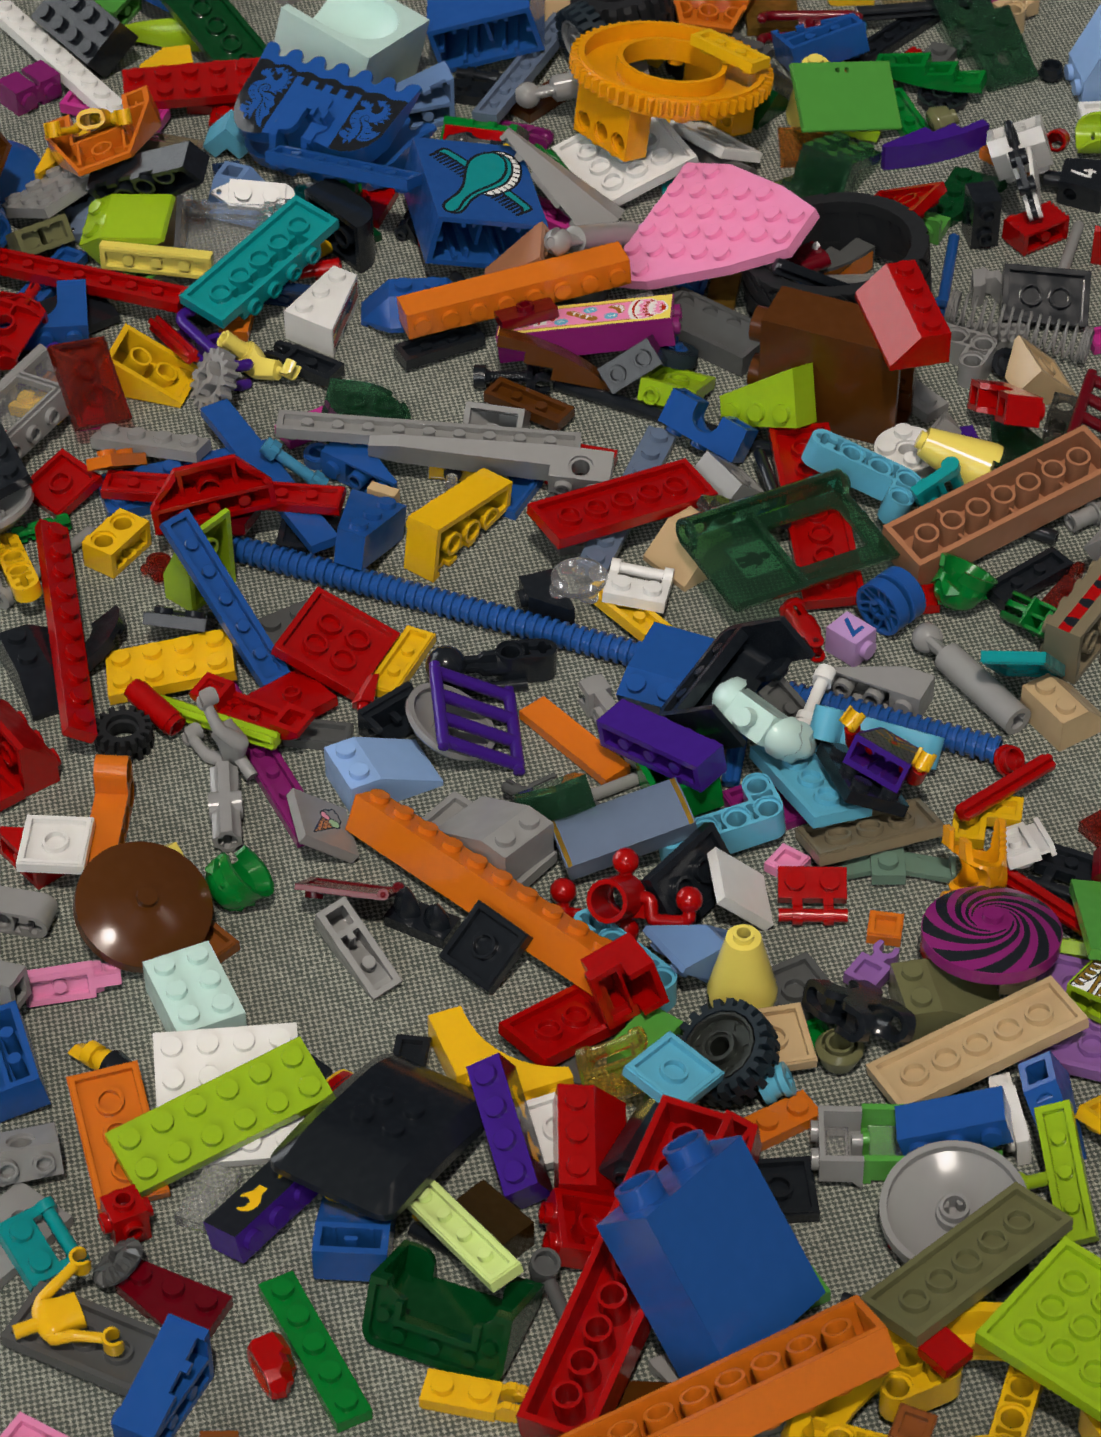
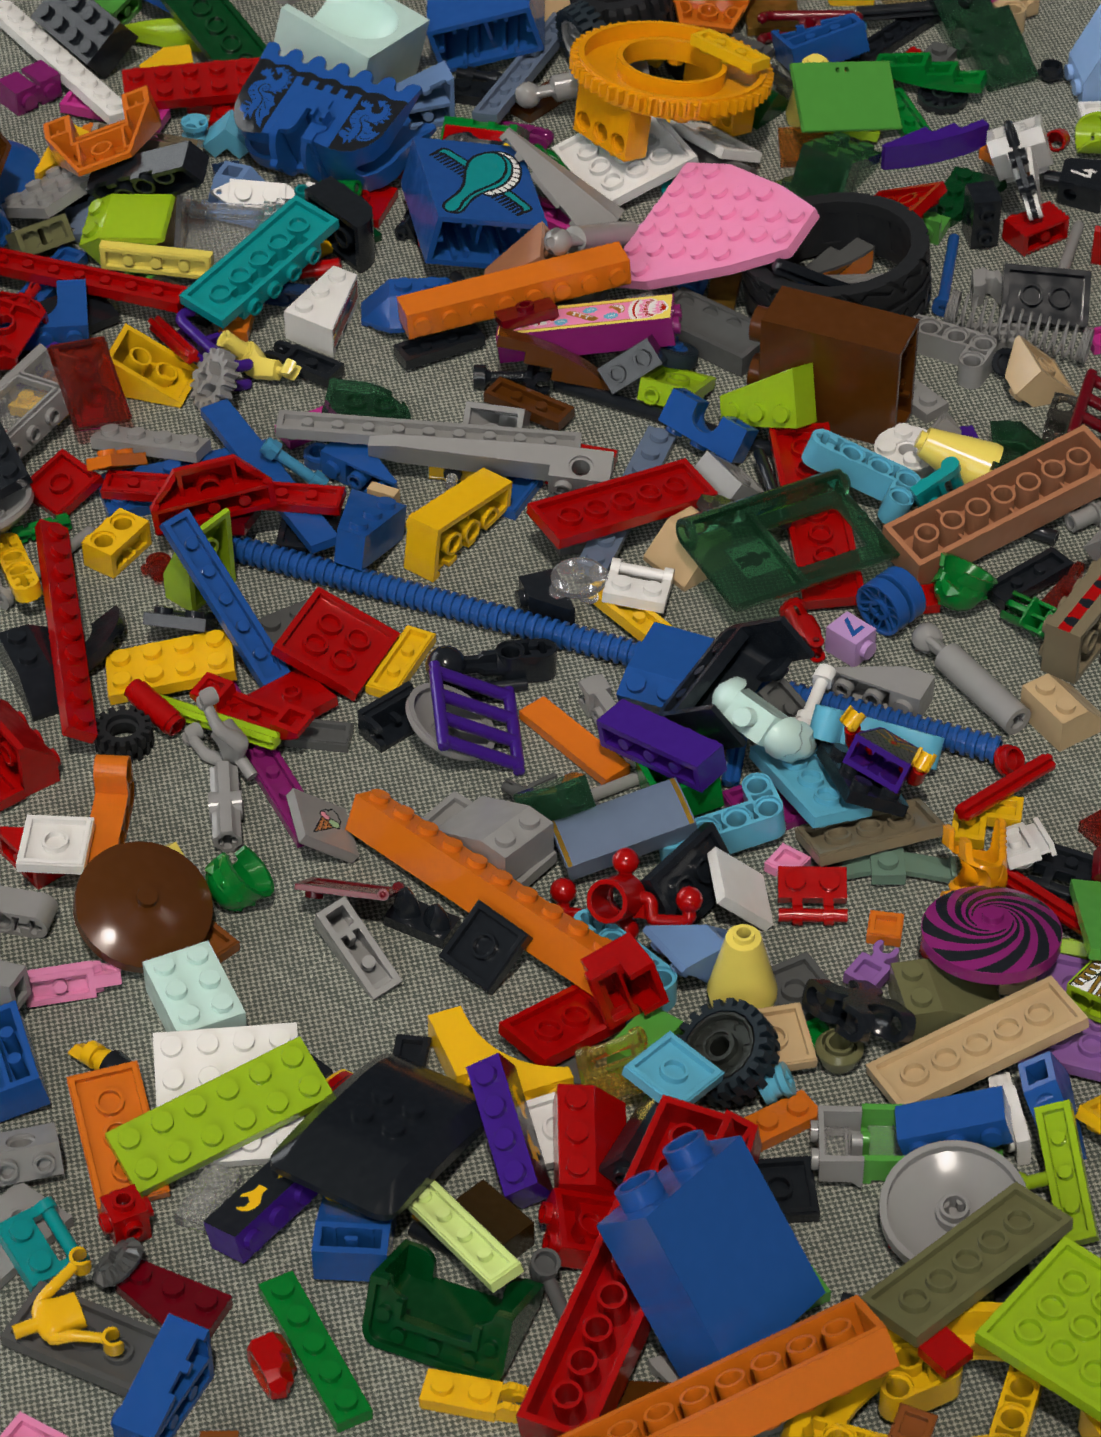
yellow piece [43,108,133,139] -> none
blue plate [265,145,423,193] -> none
light blue slope [324,737,443,813] -> none
red bar [352,674,379,711] -> none
dark red piece [765,241,831,280] -> none
red slope [855,259,952,371] -> none
olive cone [925,106,960,131] -> none
red arch [967,379,1045,428] -> none
teal tile [980,650,1066,678] -> none
none -> medium azure wheel [181,113,208,145]

